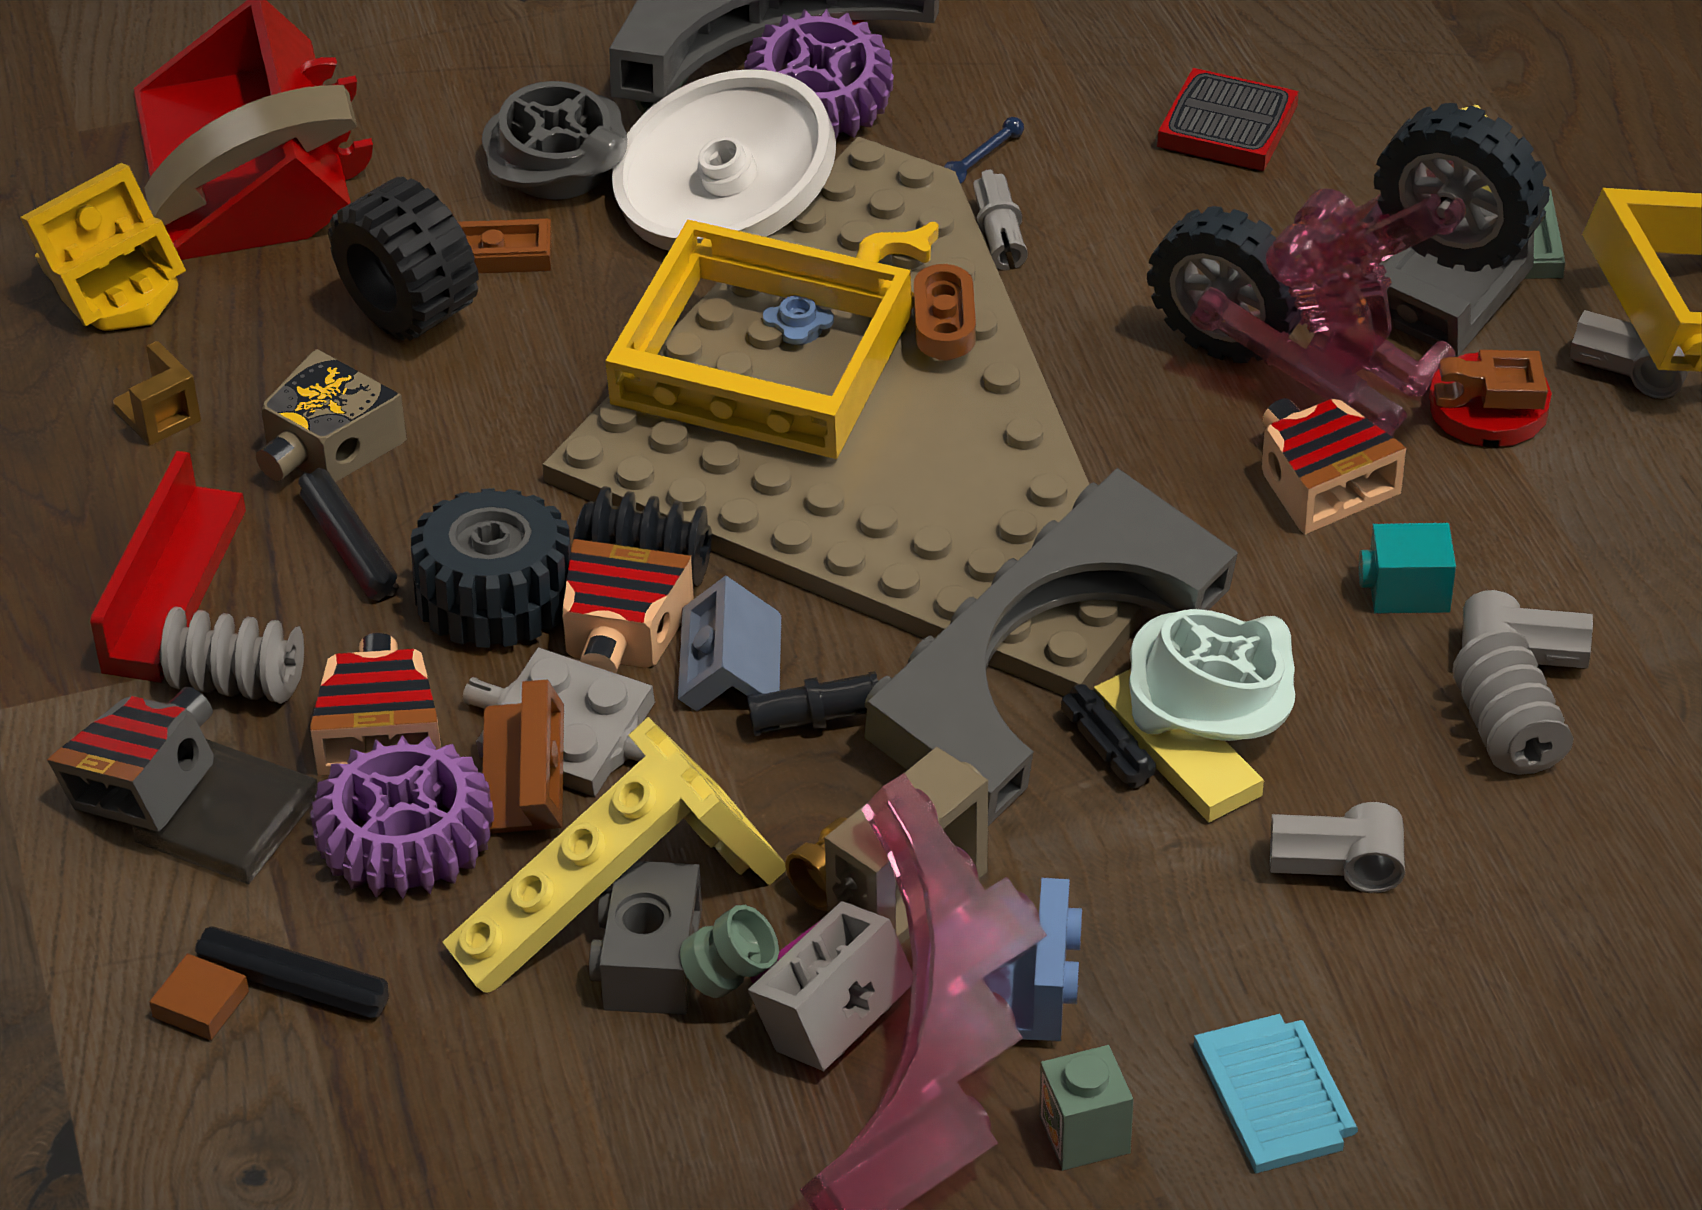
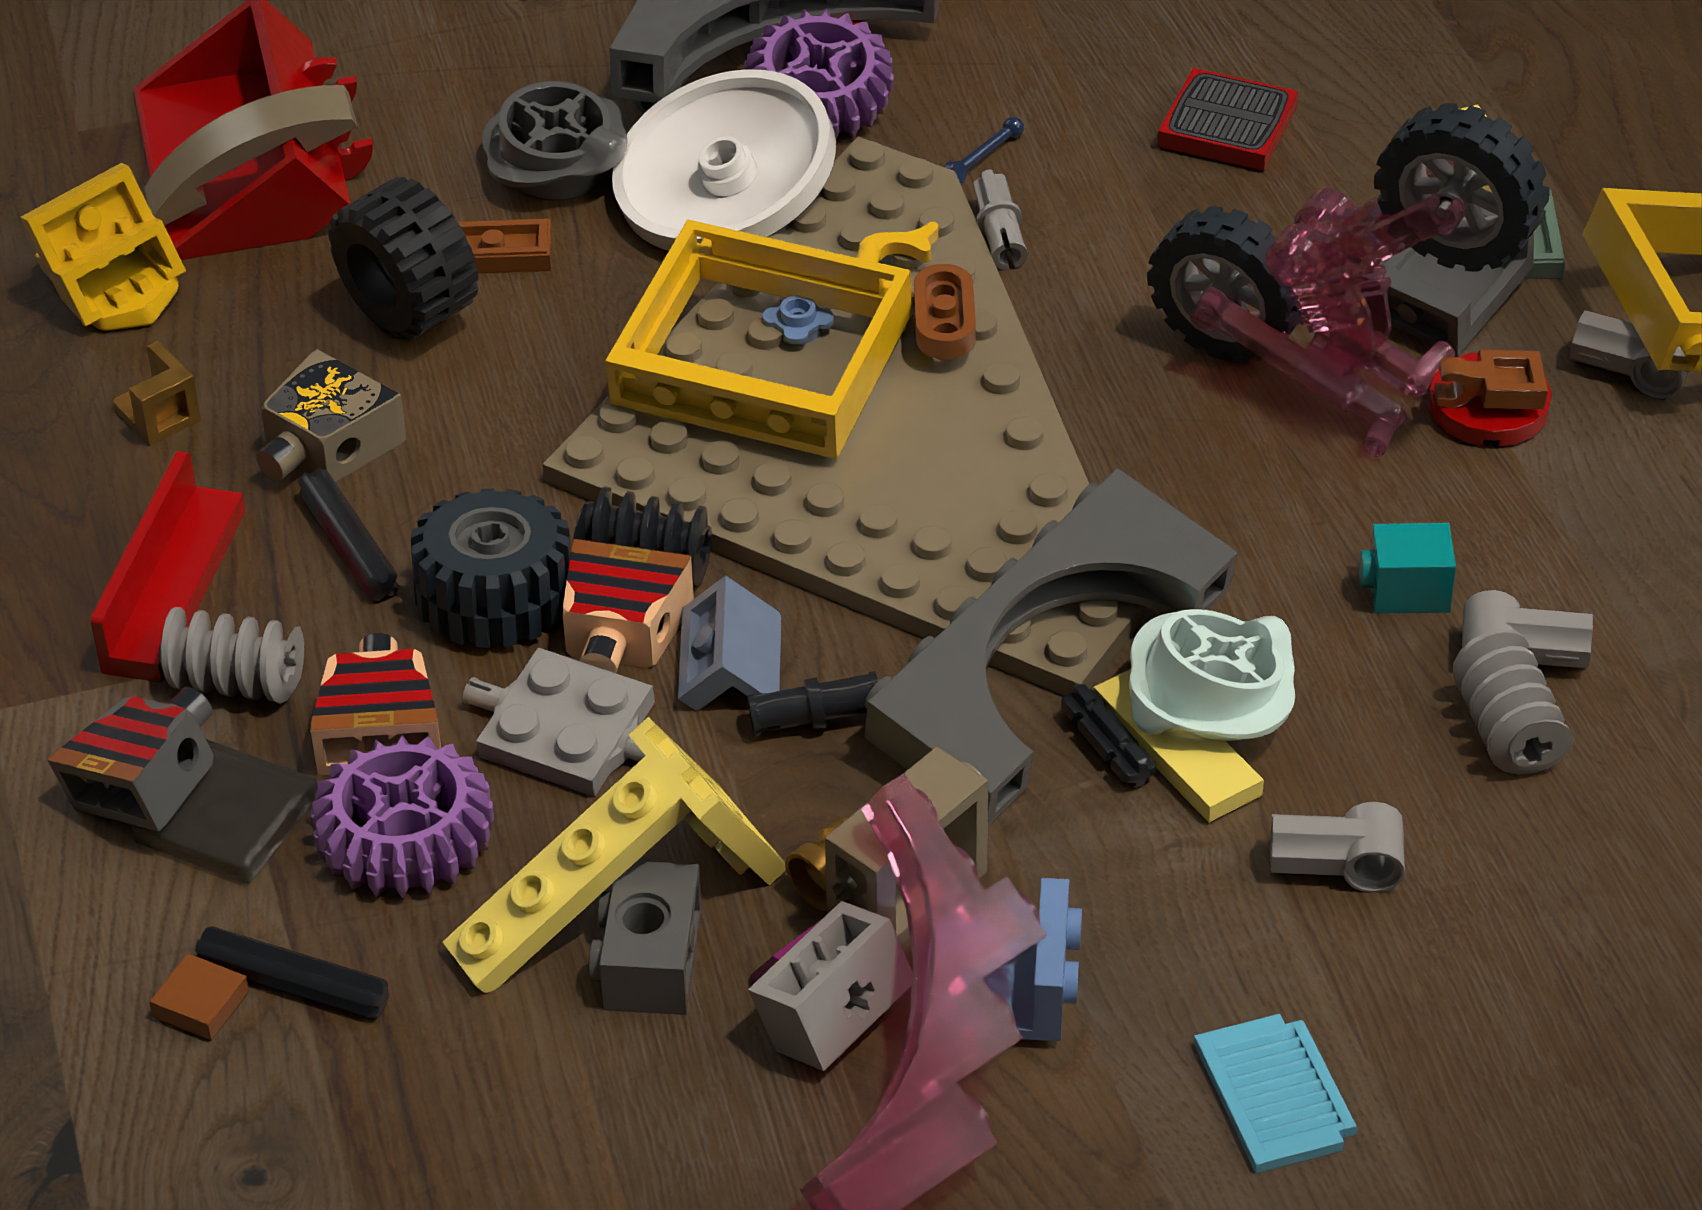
dark orange panel [482,679,564,834] -> none
sand green wheel [680,905,779,998] -> none
sand green brick [1039,1045,1134,1171] -> none
torso [1262,398,1406,535] -> none

